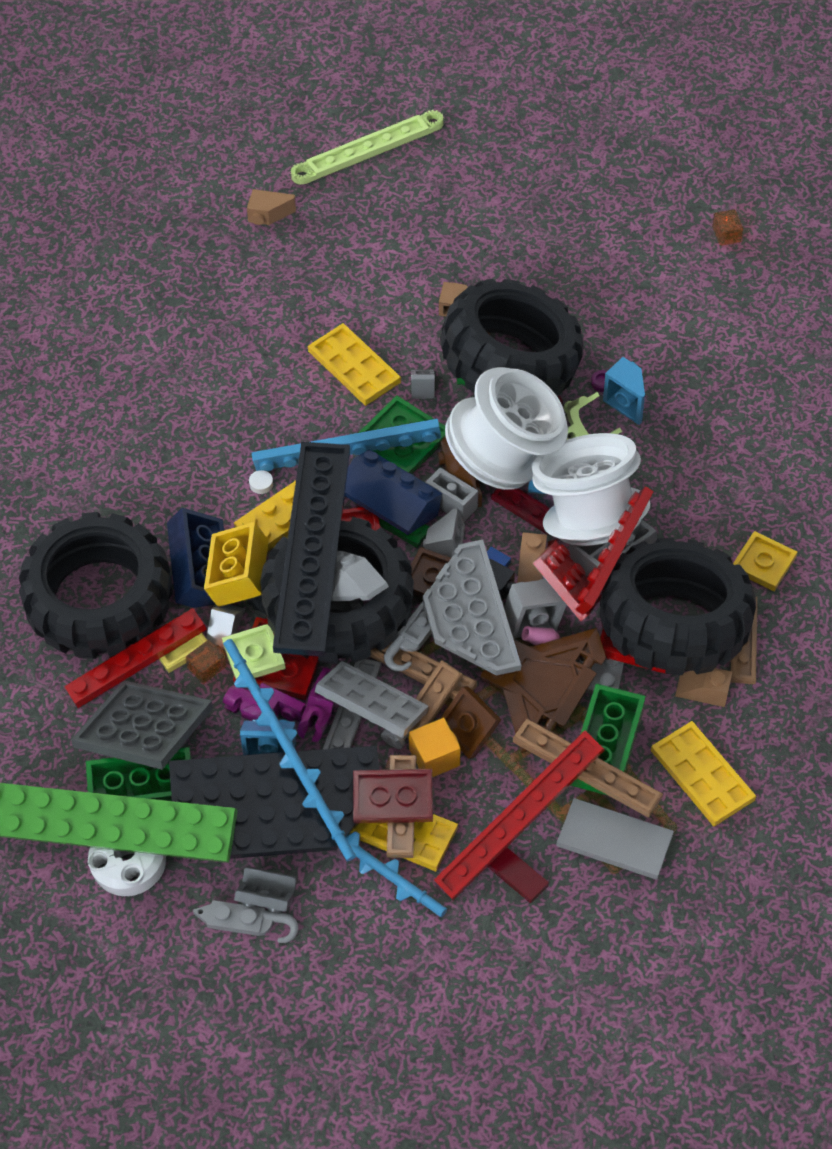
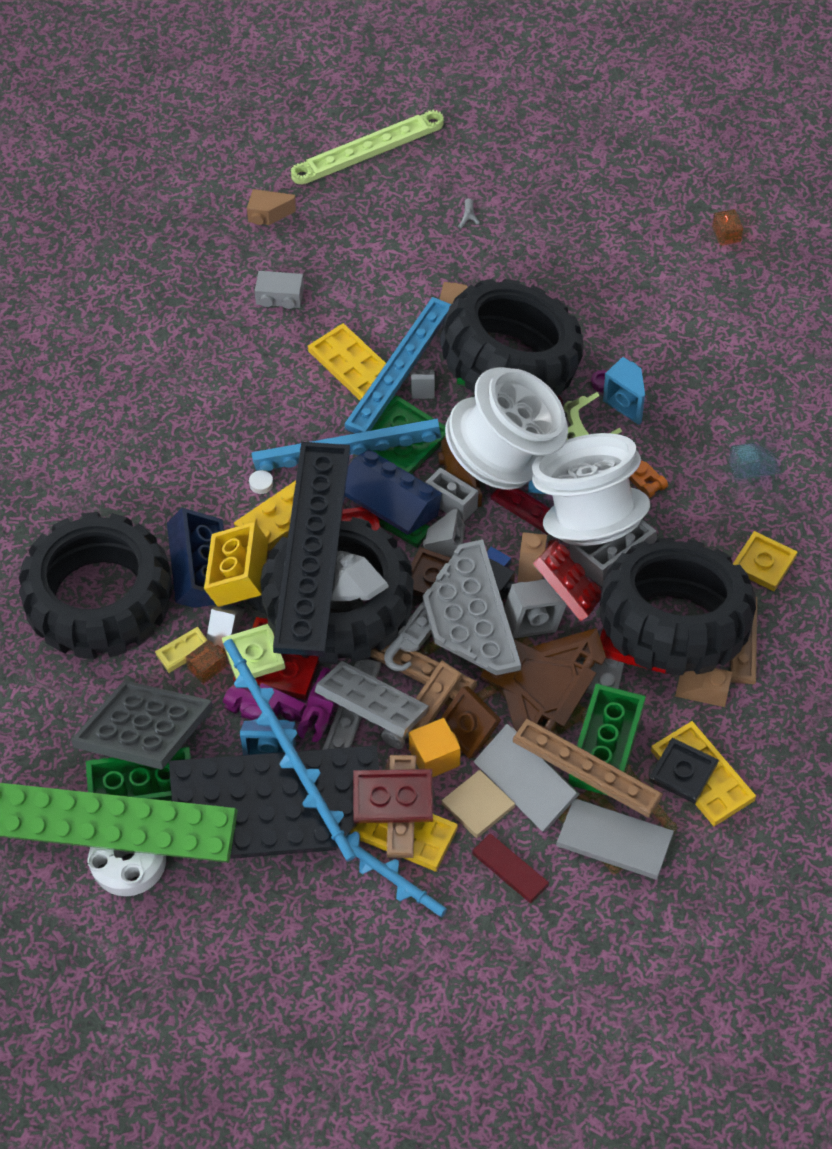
red plate [64,608,207,708] -> none
light grey plate [193,900,299,943] -> none
dark grey bracket [234,866,297,913] -> none
red plate [434,730,605,900] -> none
bright pink cone [521,626,560,646] -> none
red plate [575,486,654,615] -> none
none -> light grey brick [255,271,304,309]
none -> dark azure plate [345,297,452,434]
none -> tan tile [442,770,515,839]
none -> light grey bar [458,198,480,228]
none -> light grey tile [474,724,580,832]
none -> orange plate [629,461,668,498]
none -> black tile [648,738,719,804]
none -> clear light blue slope [728,443,780,481]

